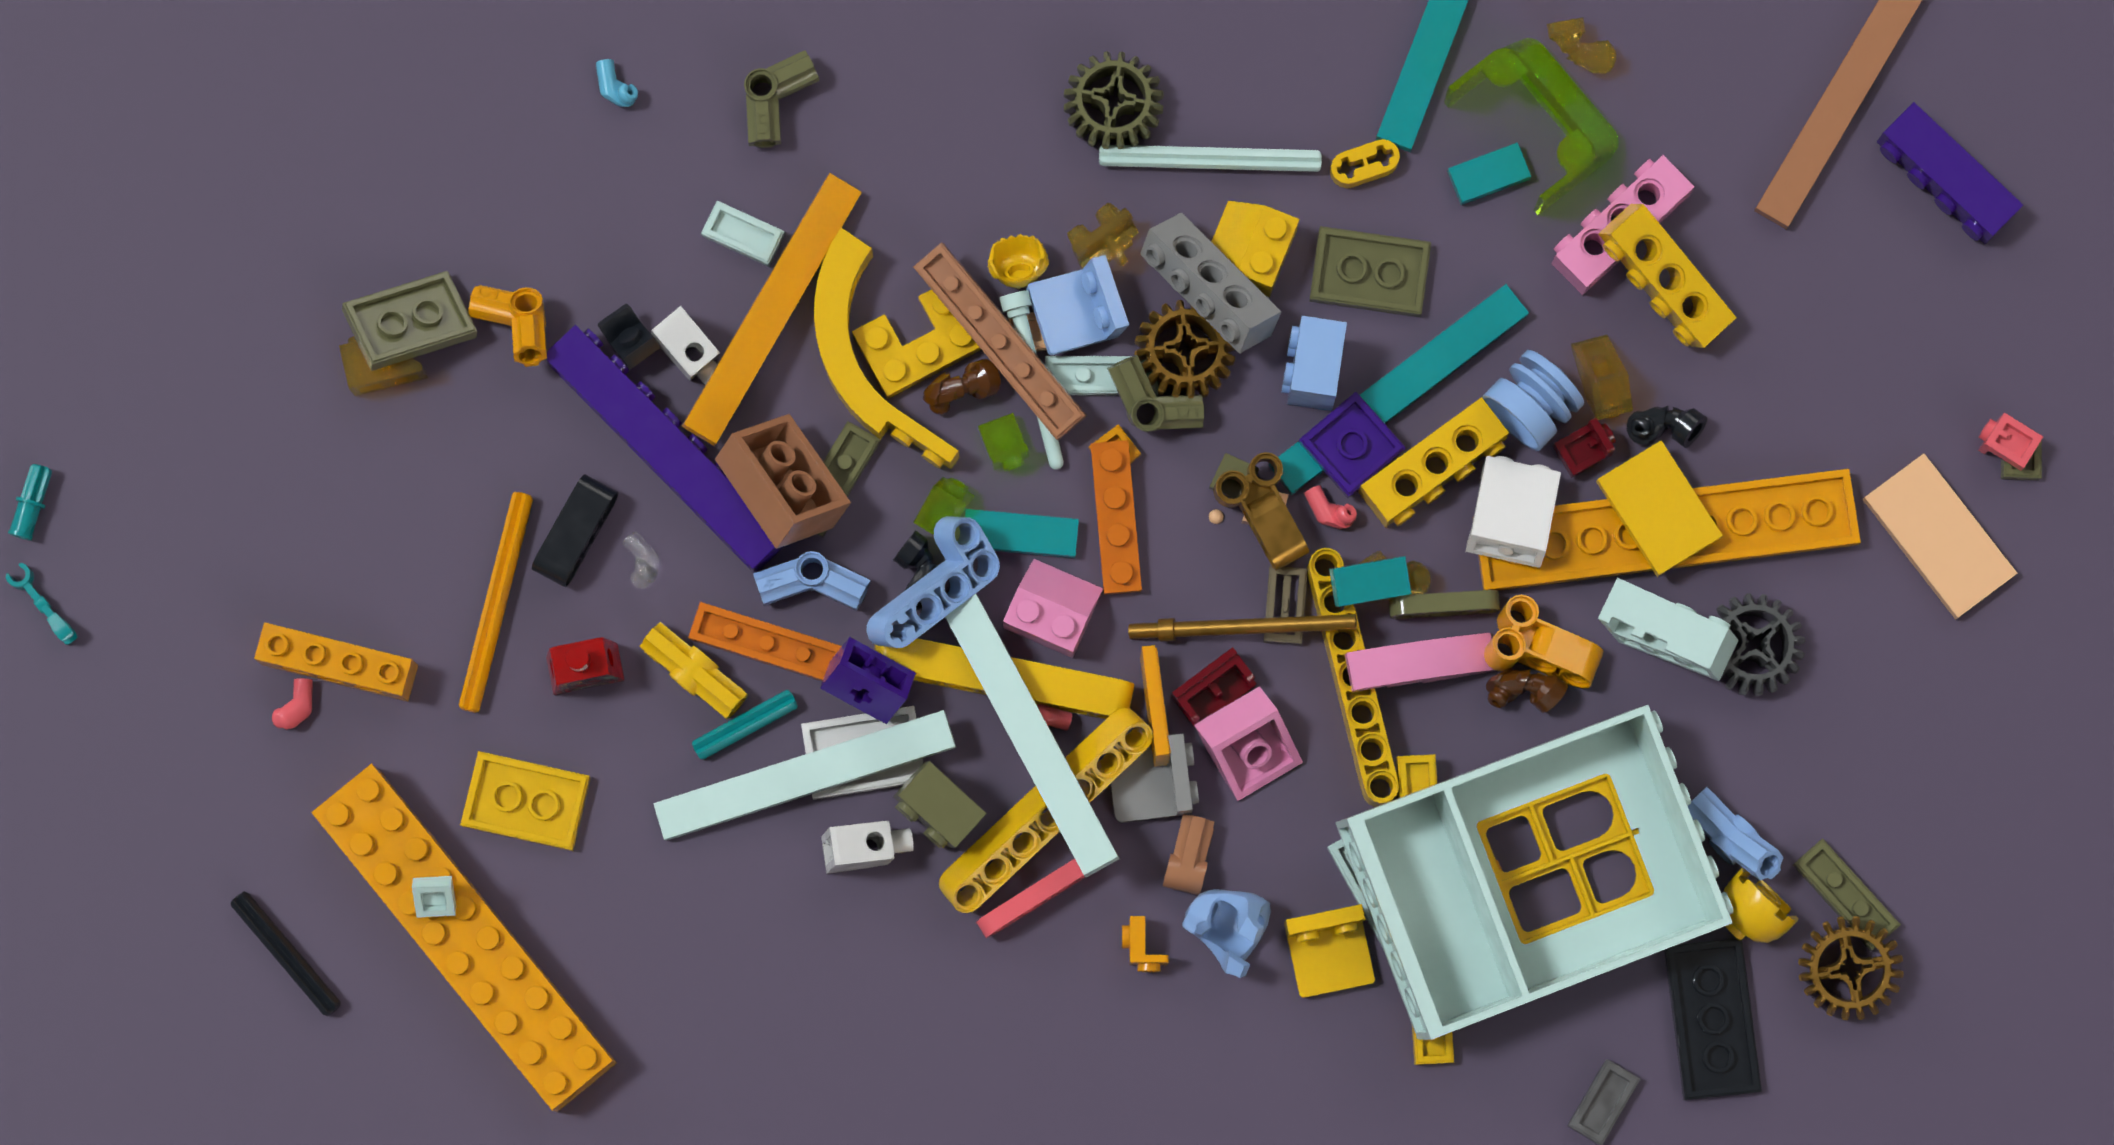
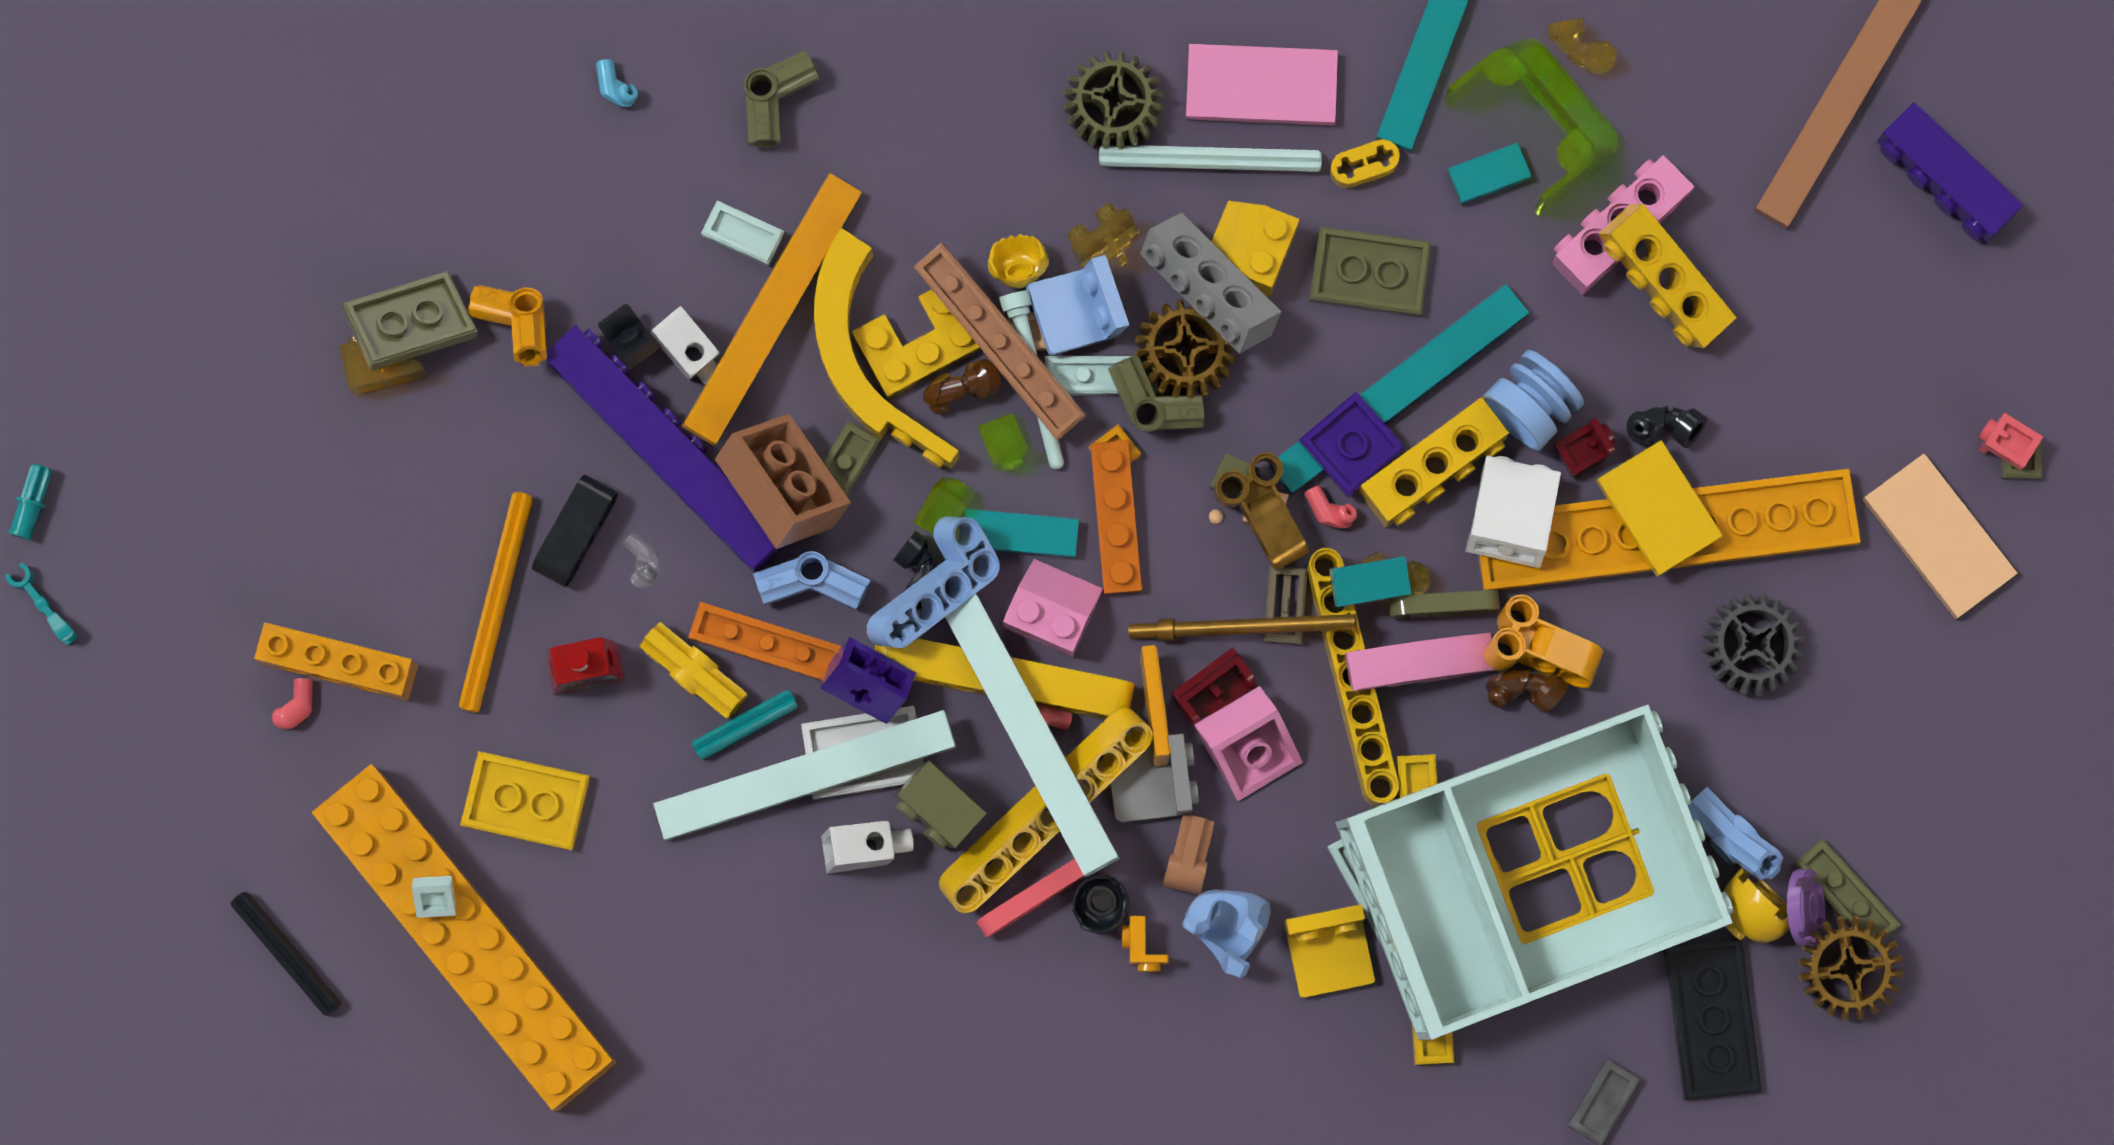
light blue brick [1281,316,1347,411] -> none
clear yellow slope [1571,334,1633,420] -> none
light aqua wedge [1598,577,1739,681] -> none
none -> black hair [1071,874,1130,935]
none -> bright pink tile [1186,44,1338,126]
none -> medium lavender tile [1787,869,1825,946]

